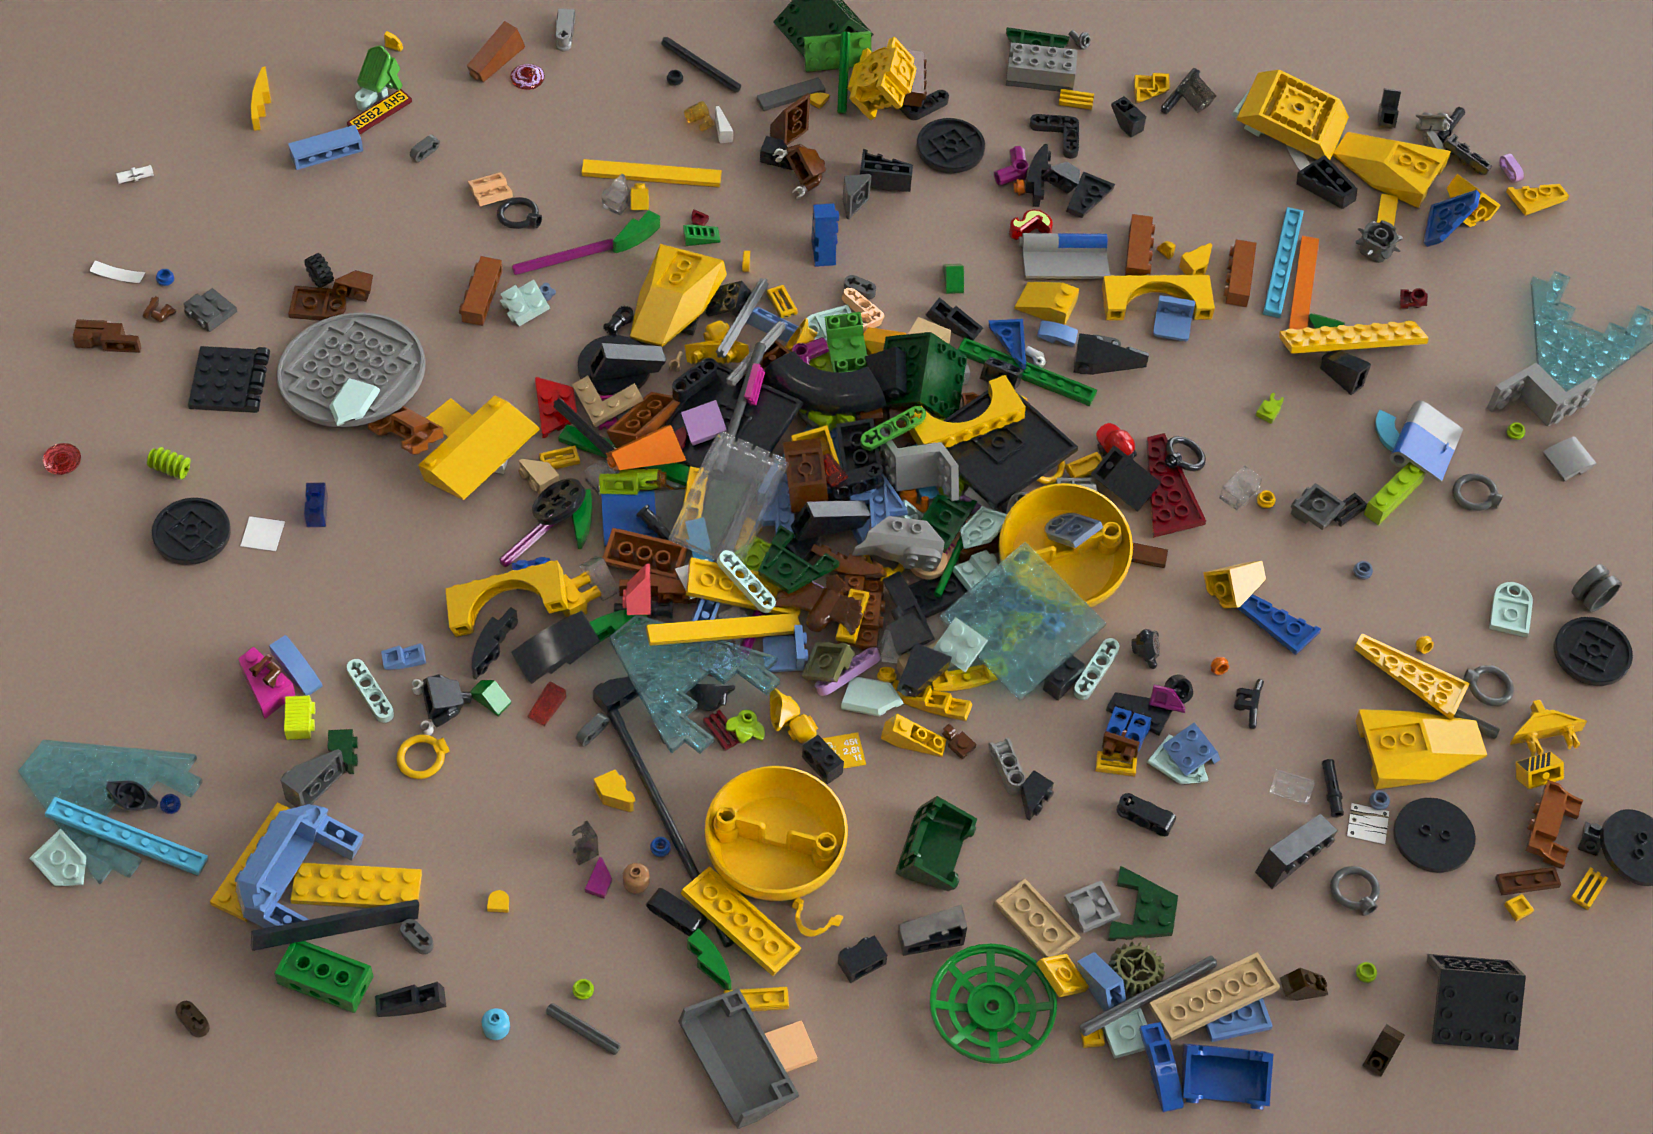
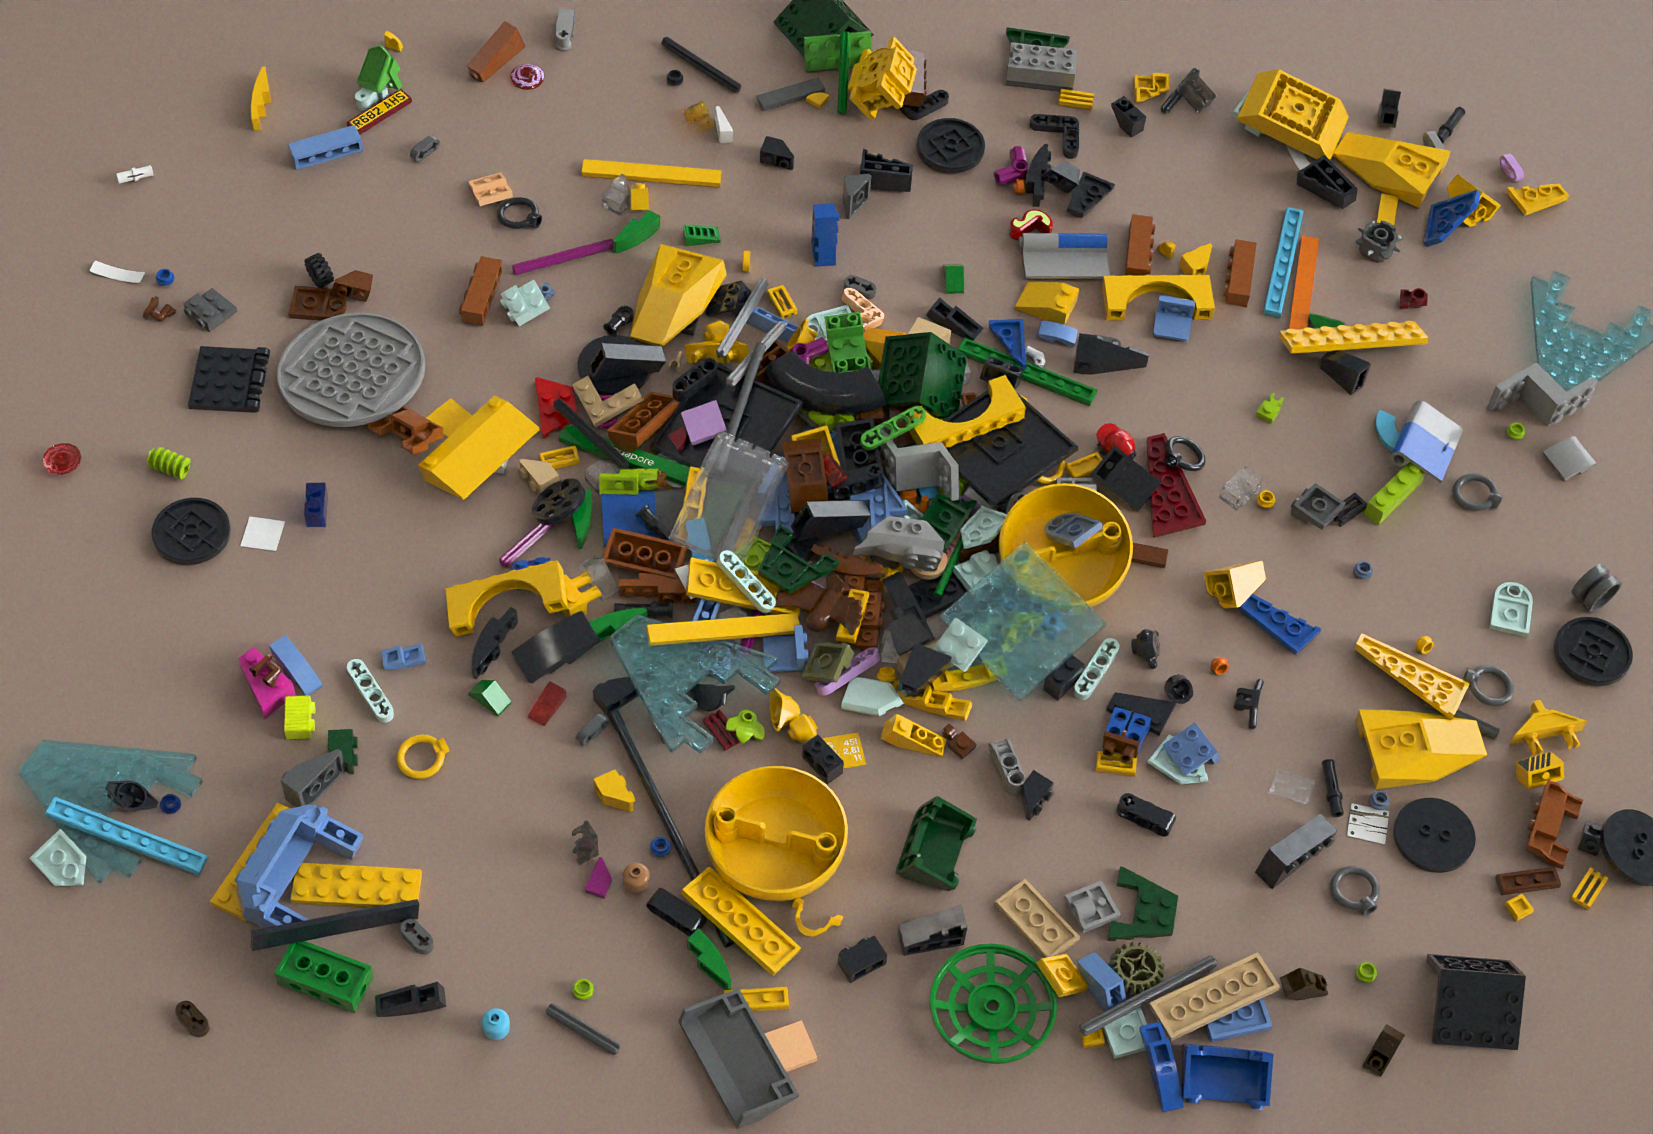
reddish brown plate [73,319,141,353] -> none
light aqua tile [329,378,380,426] -> none
torso [412,674,472,735] -> none
yellow tile [487,890,509,913] -> none
orange slope [606,425,686,471] -> none
coral slope [623,564,651,615] -> none
dark red tile [692,209,709,226] -> none
dark pink tile [744,363,765,406] -> none
reddish brown slope [770,93,810,145] -> none
reddish brown torso [773,144,826,199] -> none
black slope [865,347,907,398] -> none
dark grey plate [1068,30,1091,49] -> none
magenta tile [1149,684,1186,713] -> none
light grey hinge [1415,112,1453,131] -> none
black wing [1443,134,1492,175] -> none

